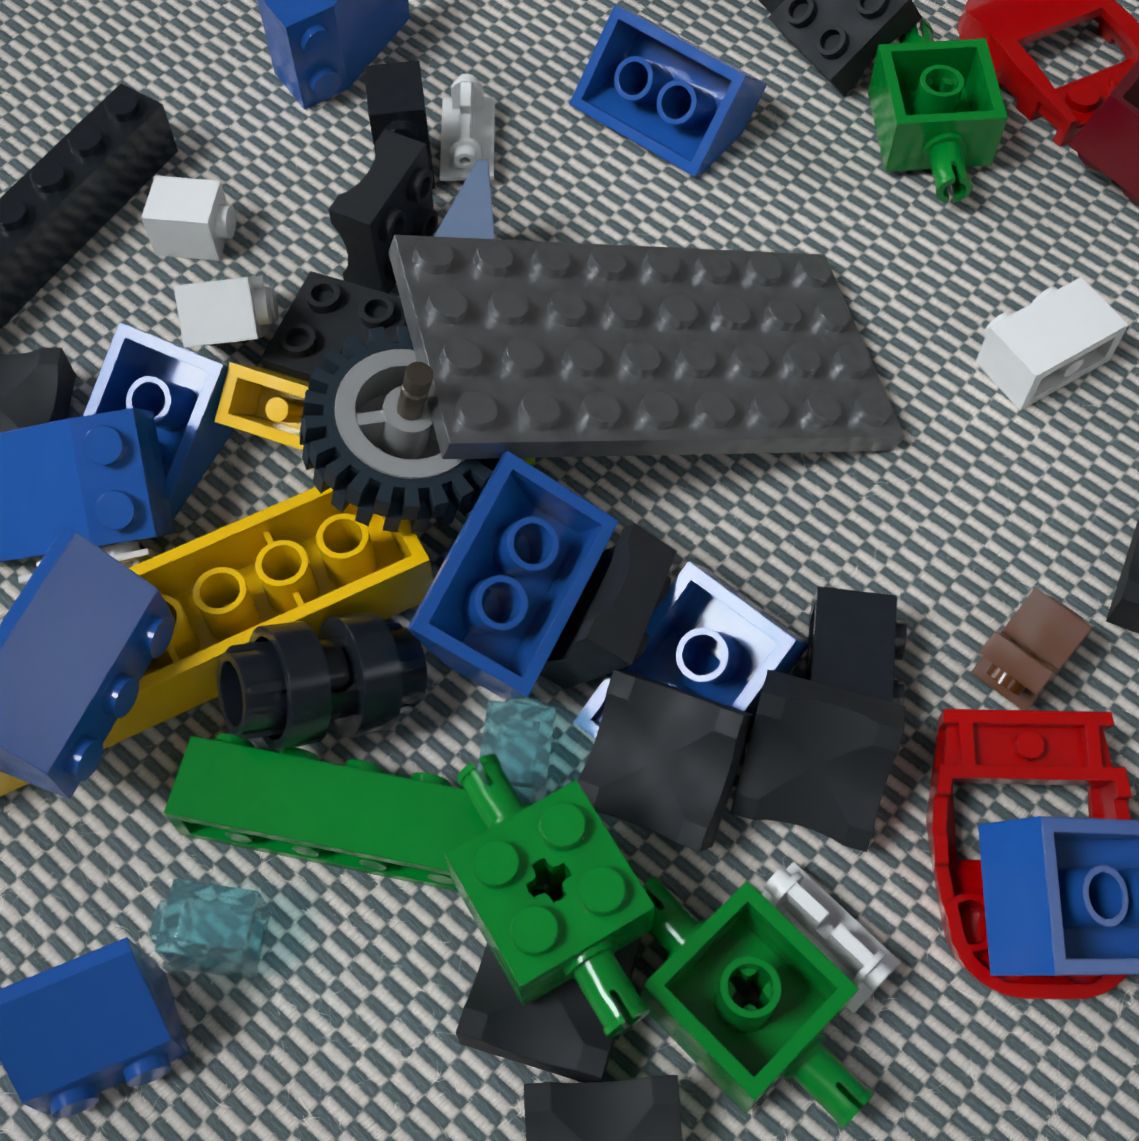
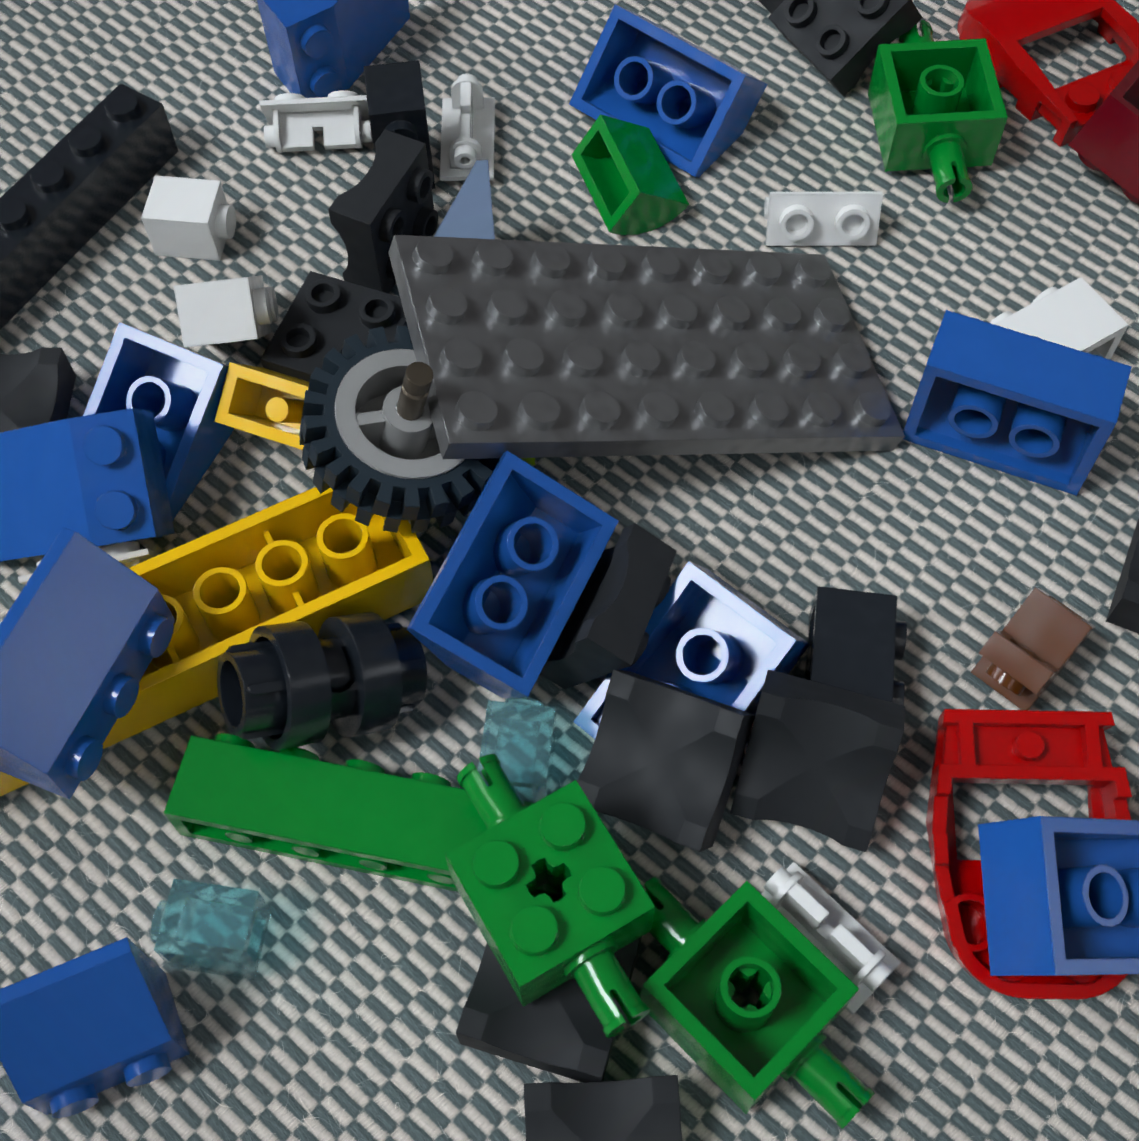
none -> white hinge [259,90,373,153]
none -> green brick [571,114,689,235]
none -> white hinge [764,191,883,246]
none -> blue slope [903,310,1132,496]

